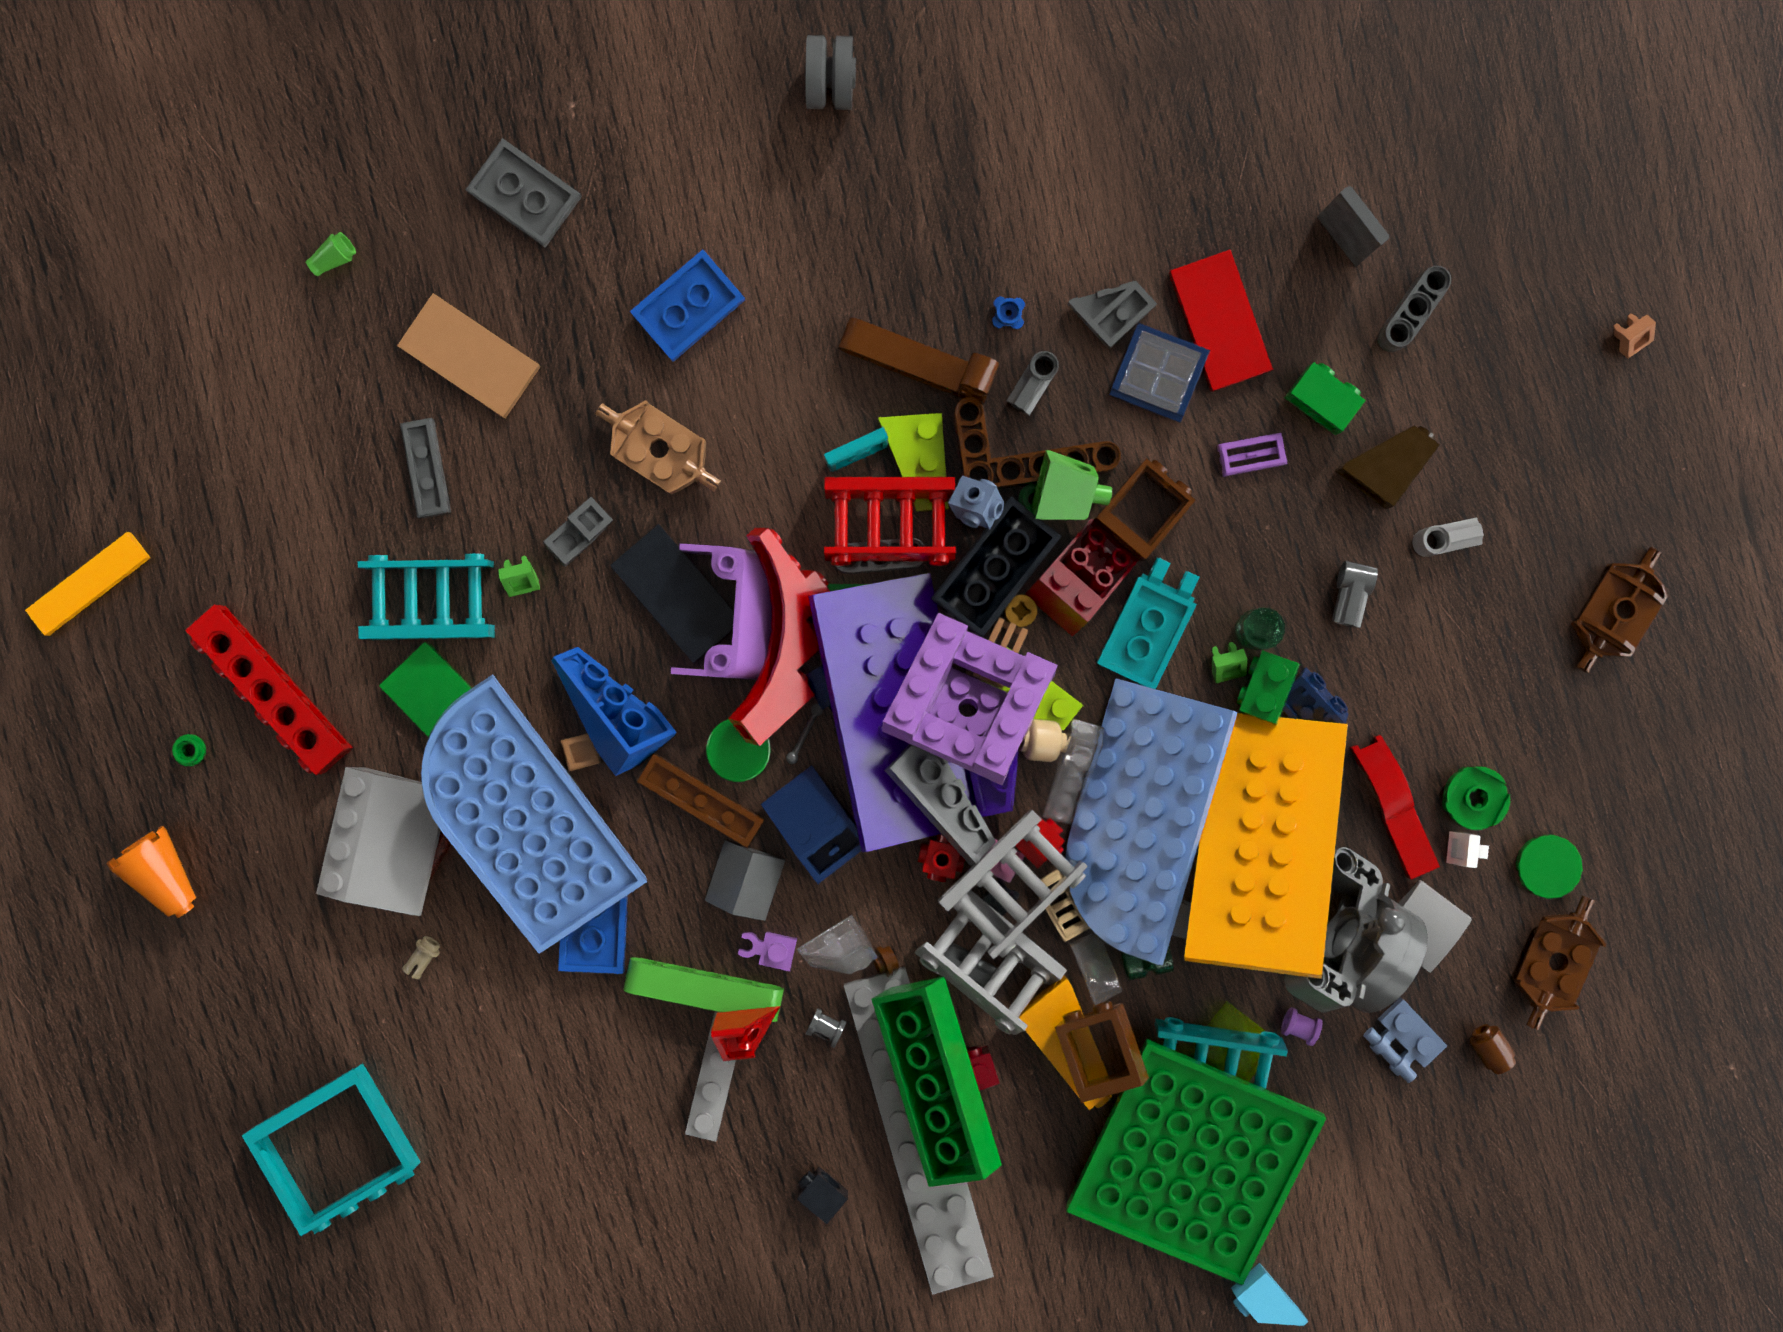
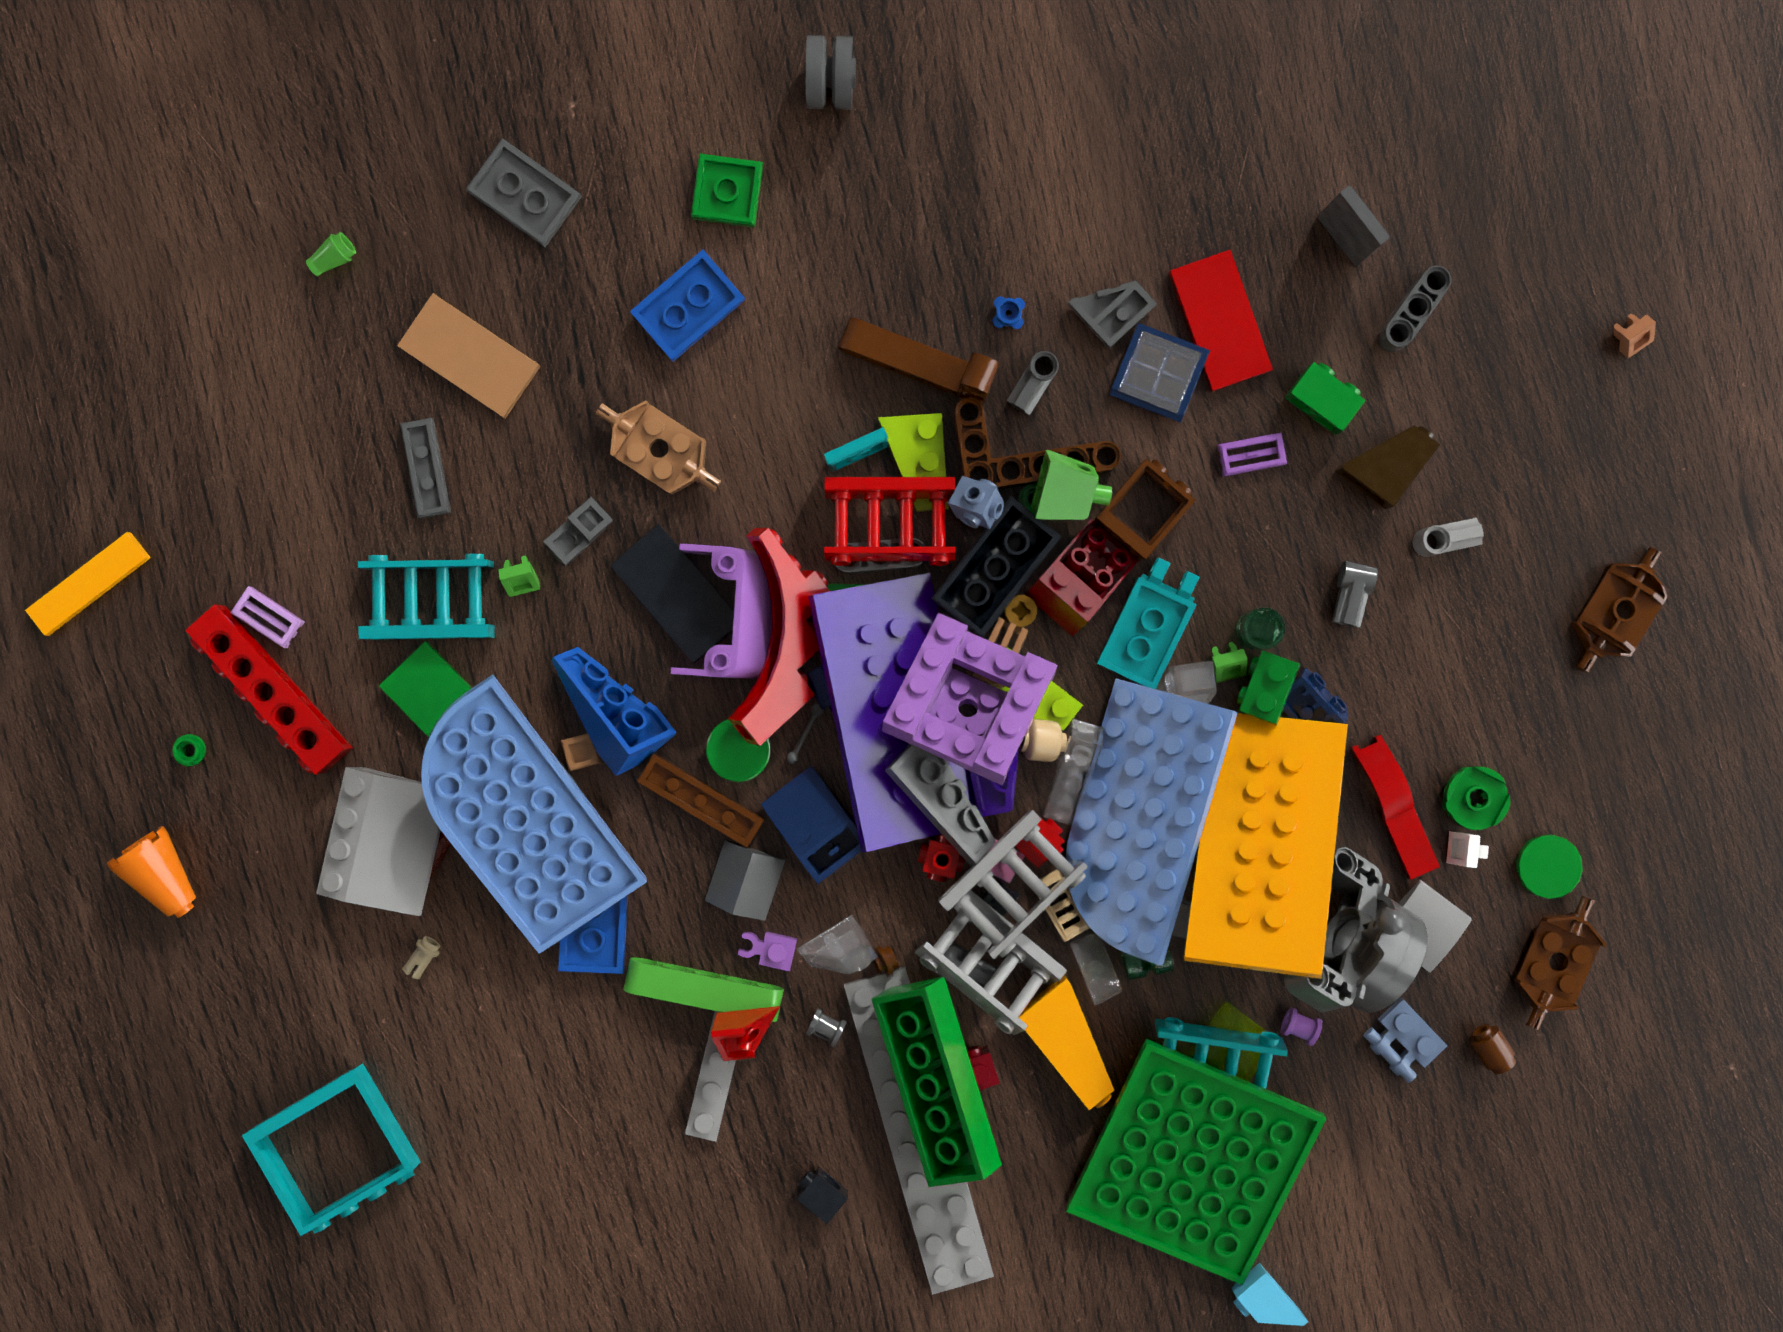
reddish brown window [1055,1001,1149,1103] -> none
none -> lavender tile [230,586,305,648]
none -> green plate [691,153,763,228]
none -> clear slope [1165,661,1217,704]

